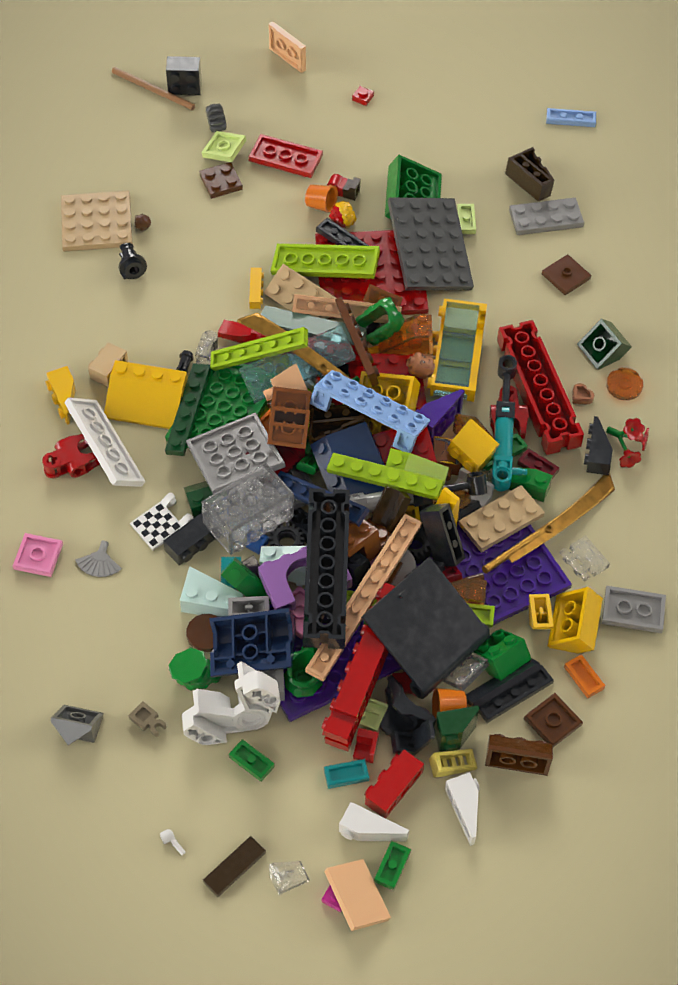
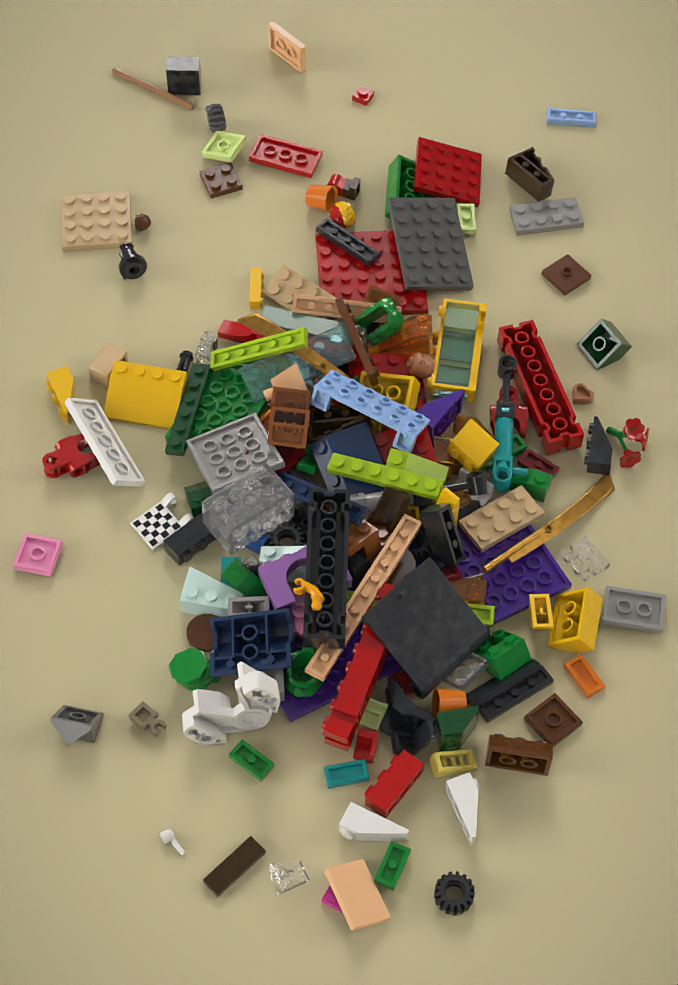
light grey hand [75,541,122,577] -> none
lime plate [270,243,380,279] -> none
clear orange tile [606,367,643,401] -> none
none -> light orange piece [293,578,325,610]
none -> red plate [413,137,482,207]
none -> black tyre [434,871,475,915]

